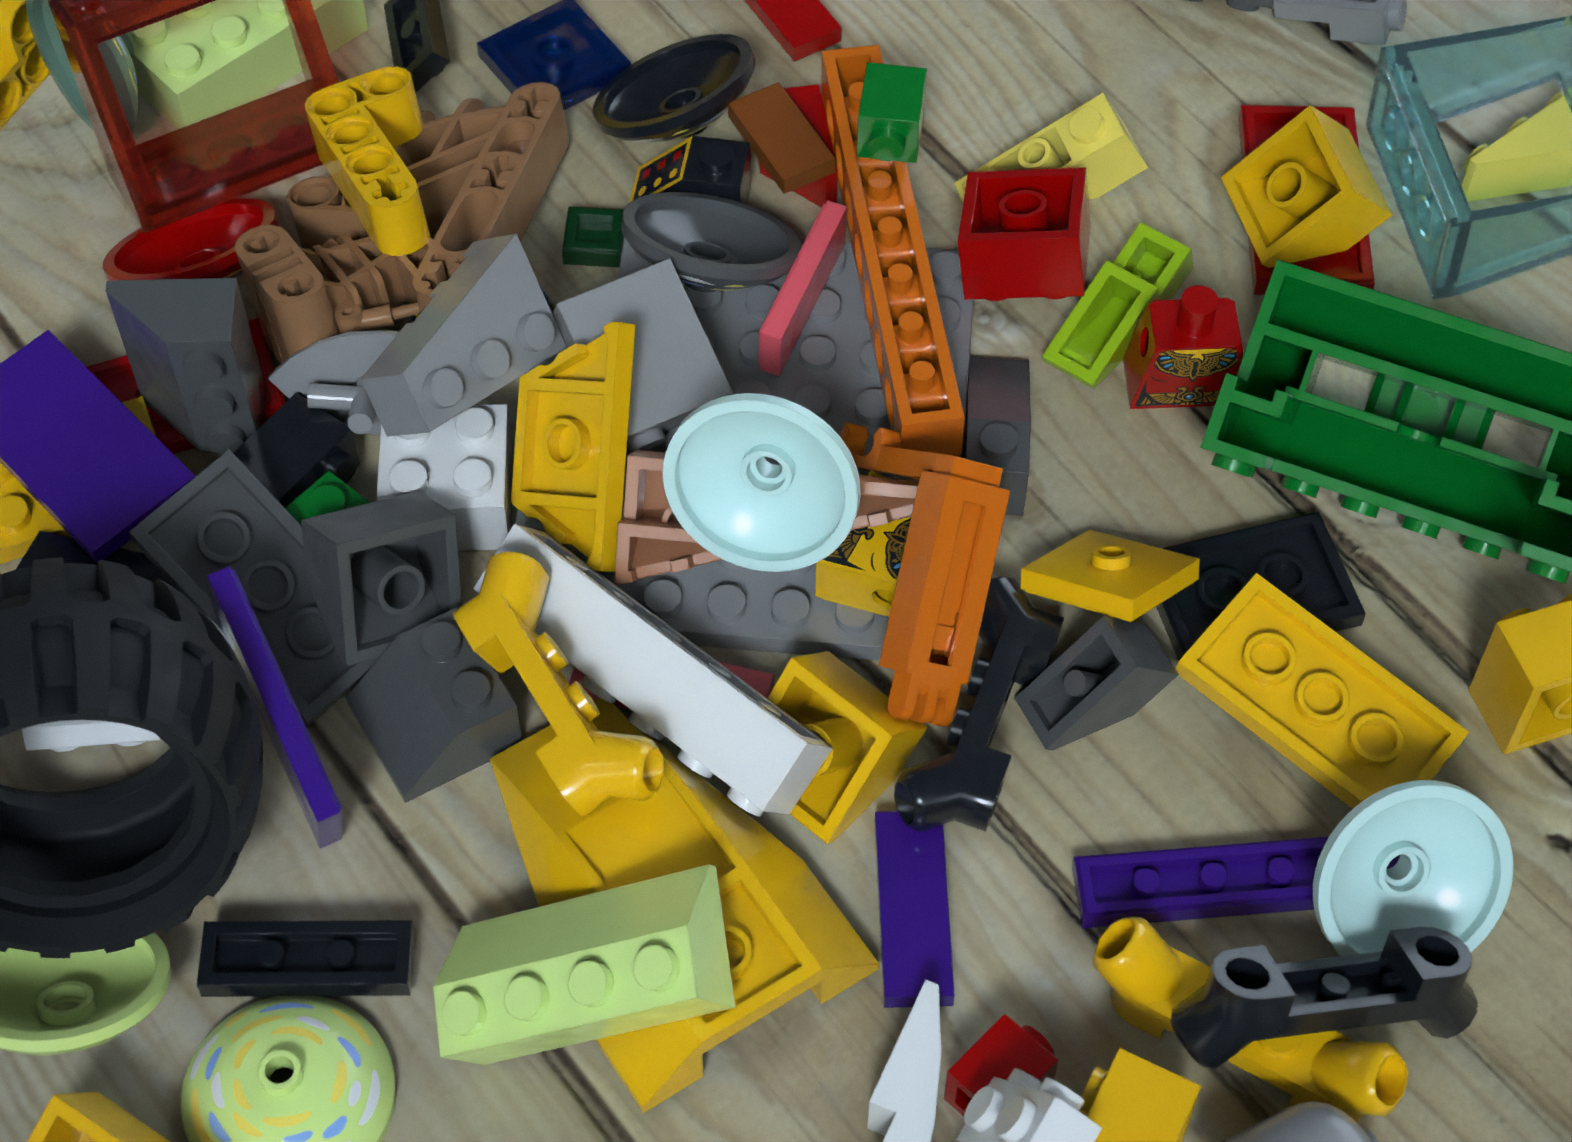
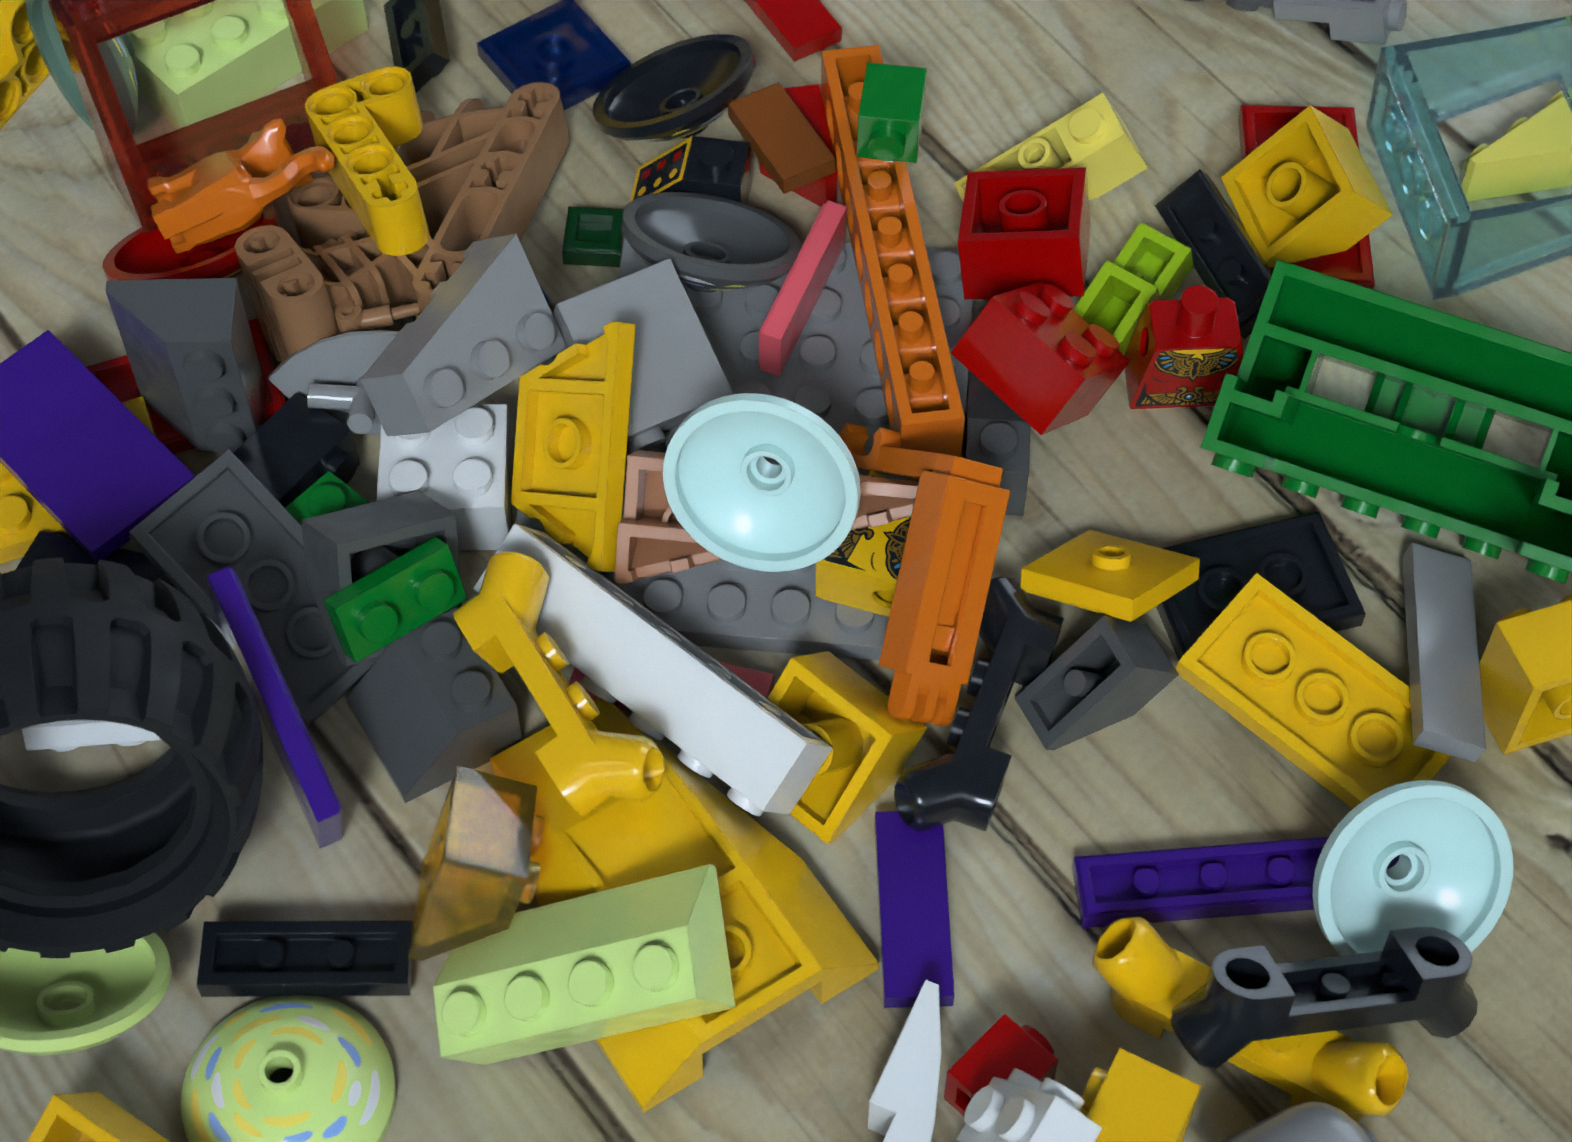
none -> orange animal [148,118,335,254]
none -> green plate [323,537,467,663]
none -> clear yellow slope [408,766,545,961]
none -> red brick [951,282,1130,435]
none -> black tile [1155,169,1273,339]
none -> light grey tile [1402,543,1486,763]

